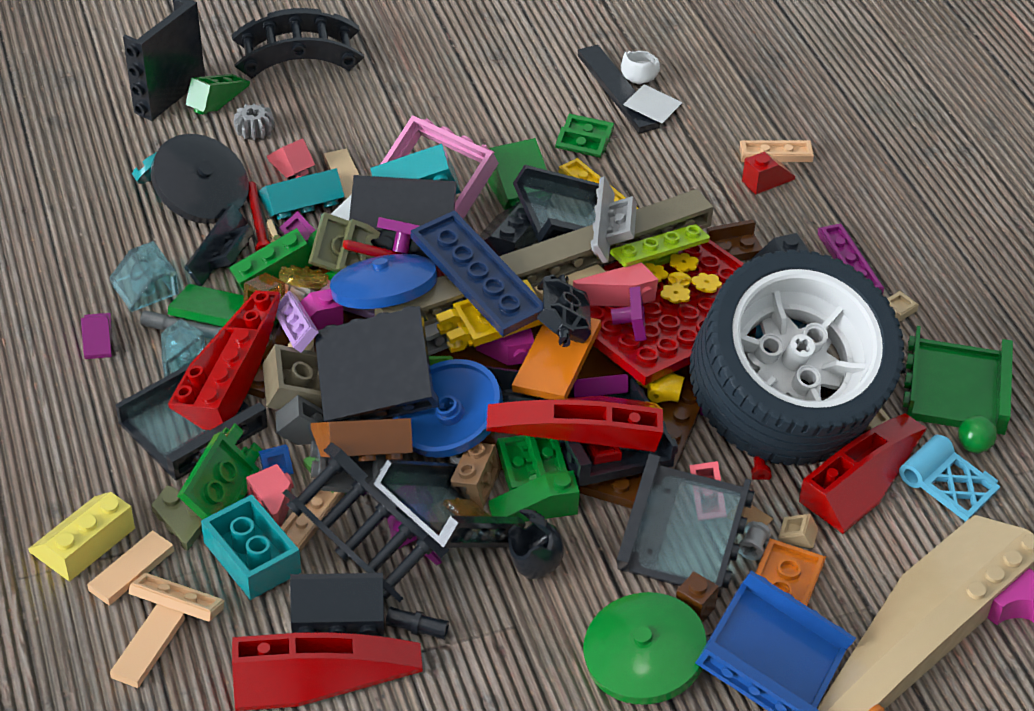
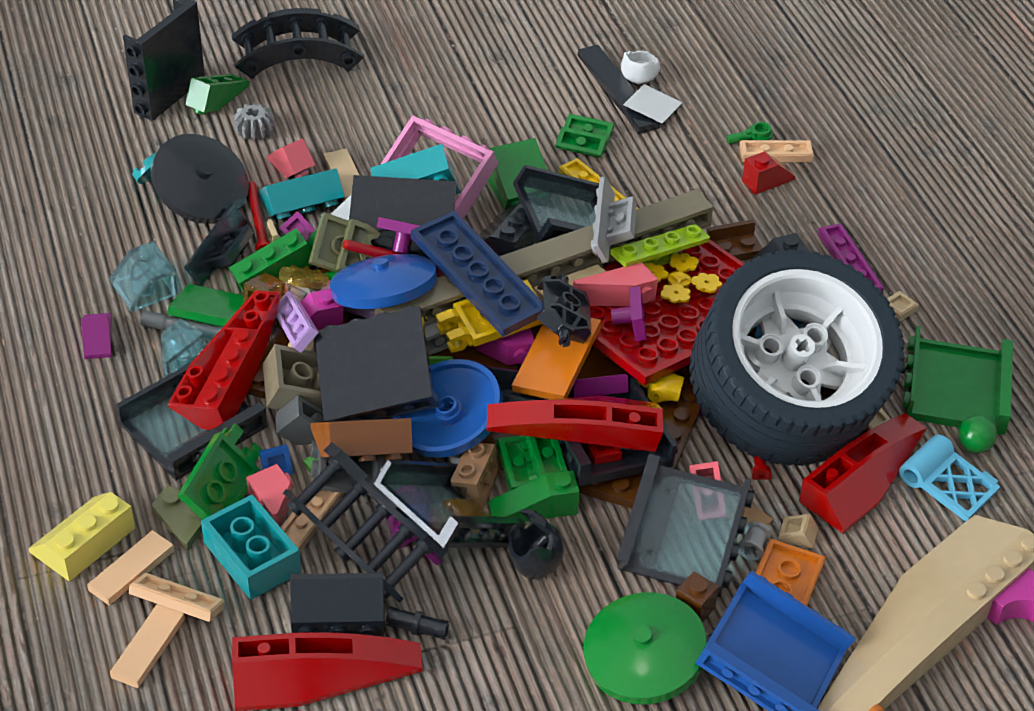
none -> green plate [726,122,773,144]

